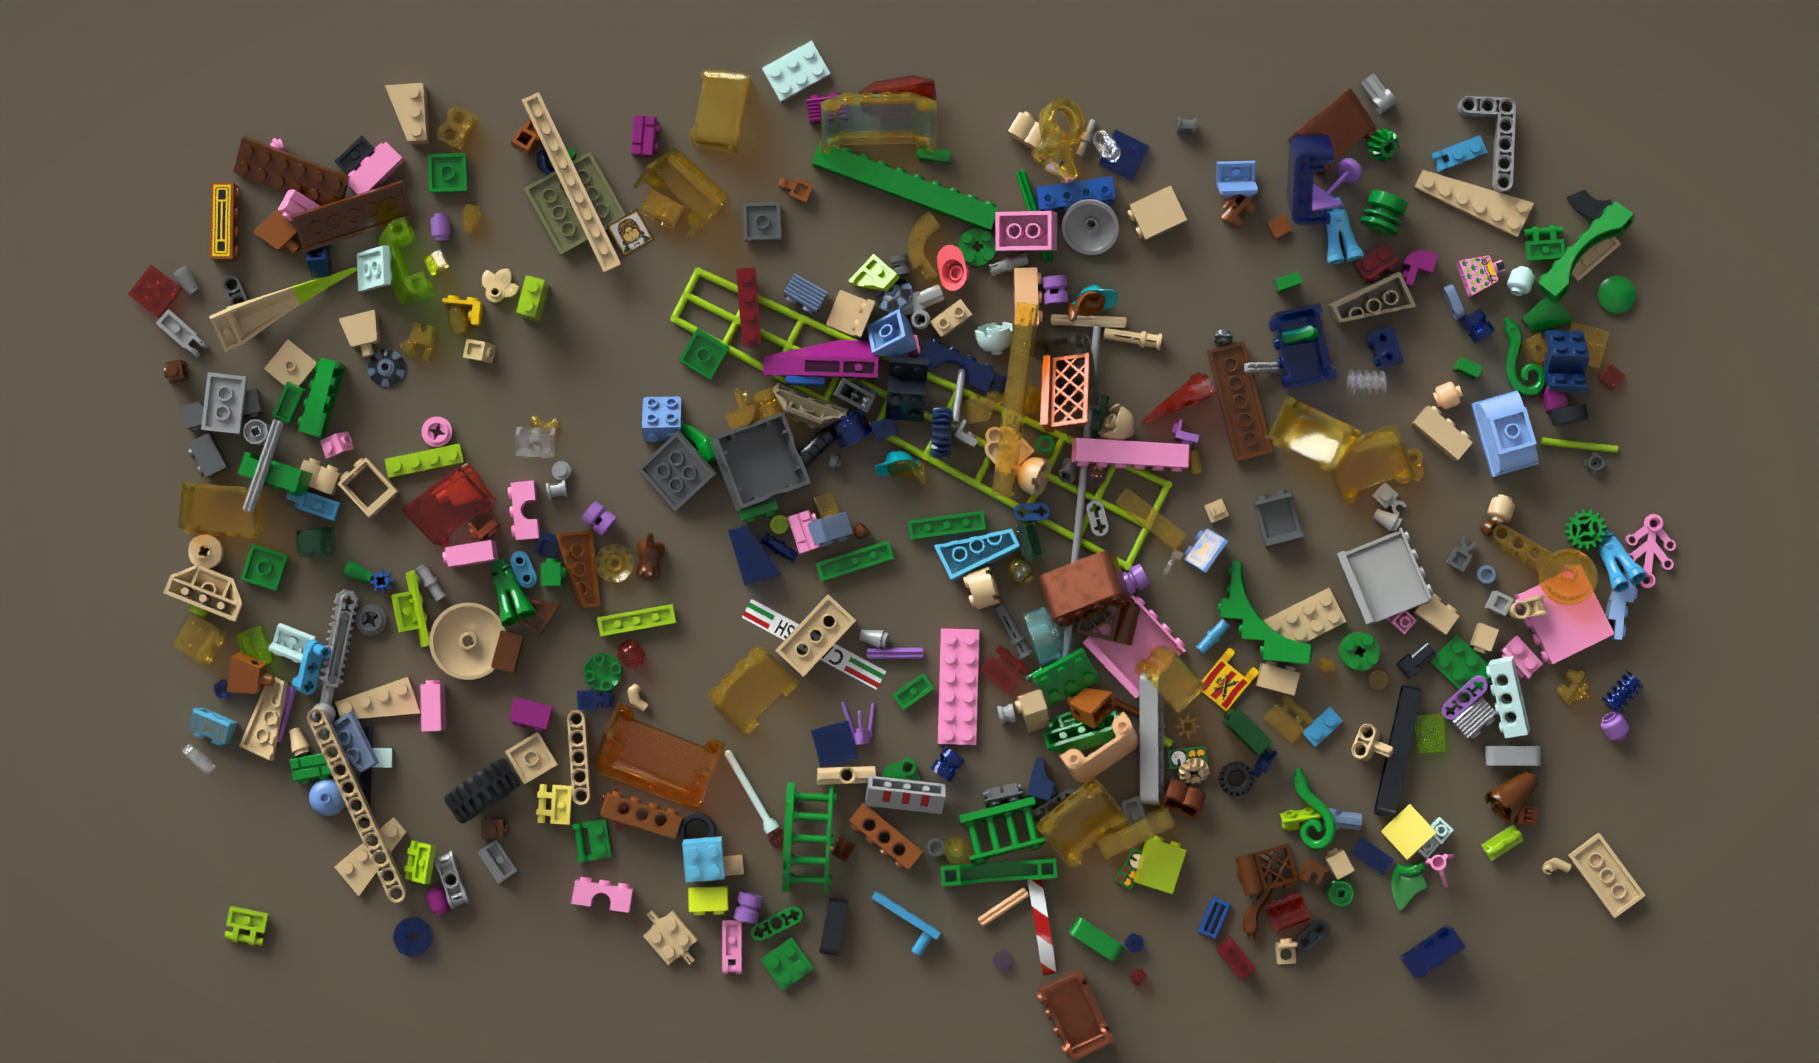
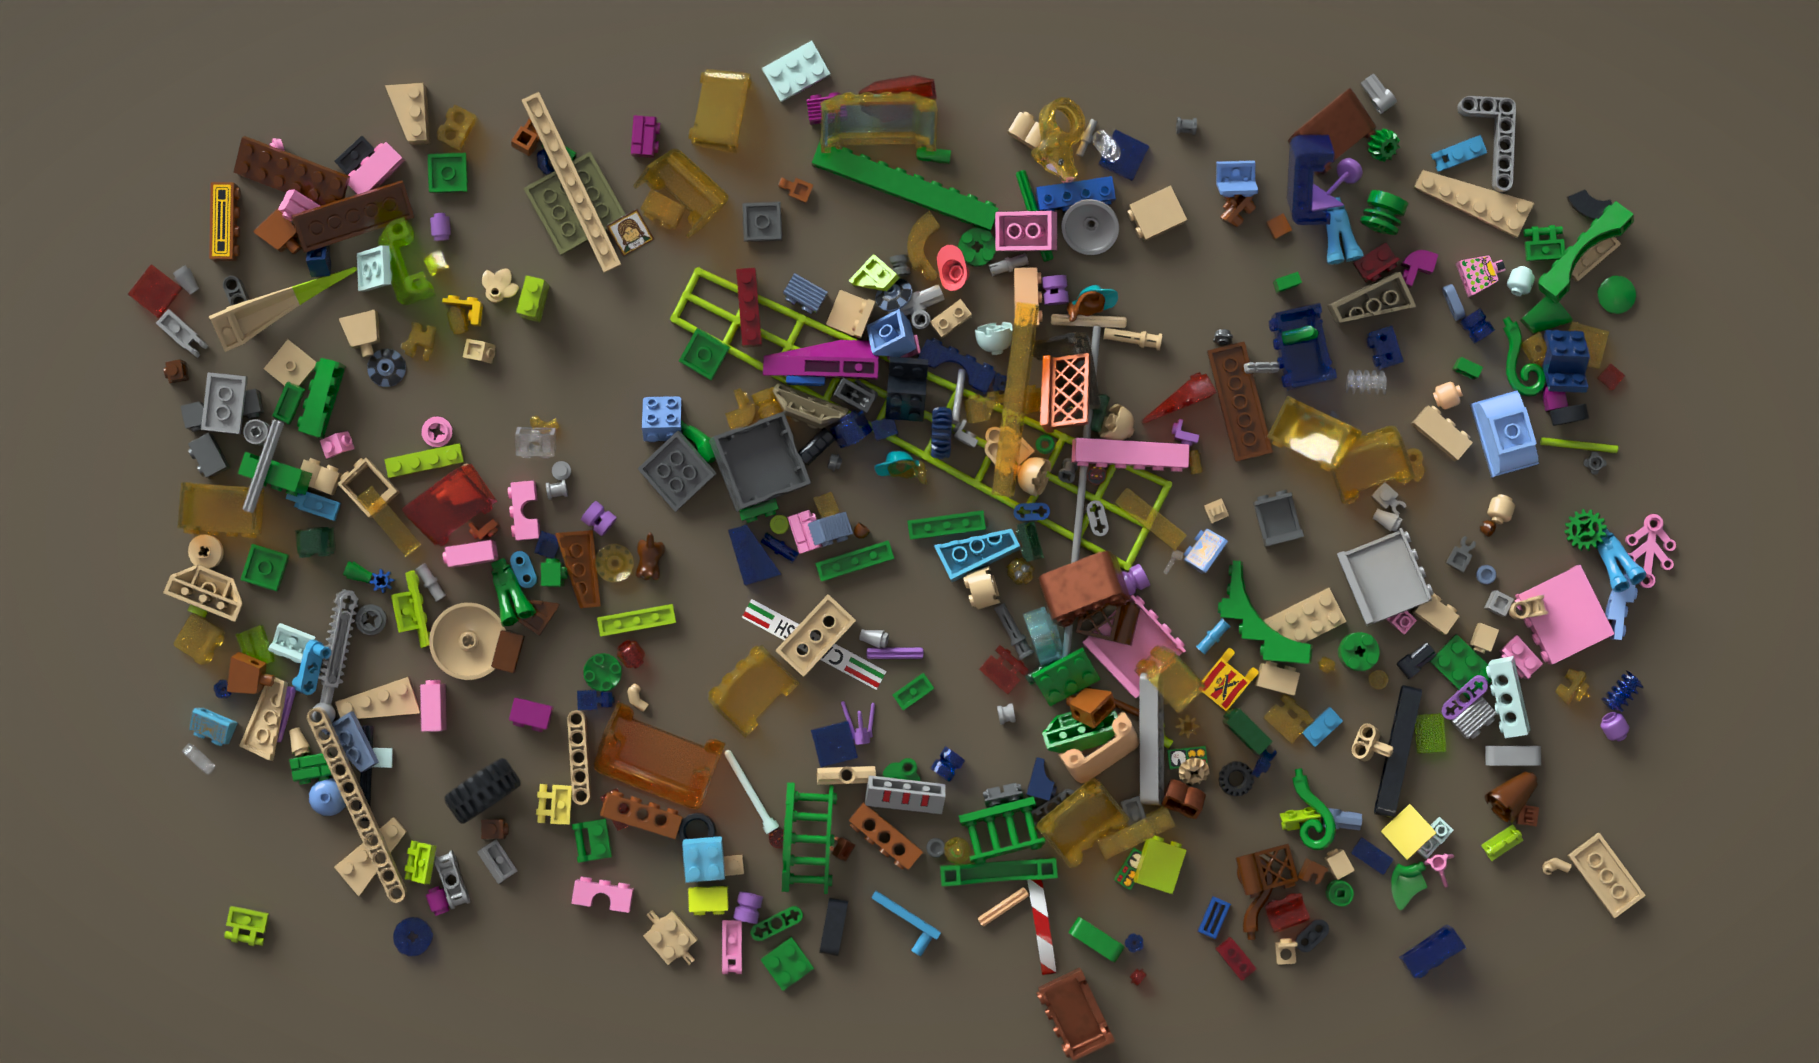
clear yellow cone [463,204,482,233] -> none
tan plate [505,731,558,784] -> none
bright pink plate [938,628,979,745] -> none
clear purple tile [993,950,1012,970] -> none
tan wedge [1014,689,1050,733] -> none
clear yellow beam [1492,525,1598,605] -> none
none -> clear yellow plate [357,486,421,556]

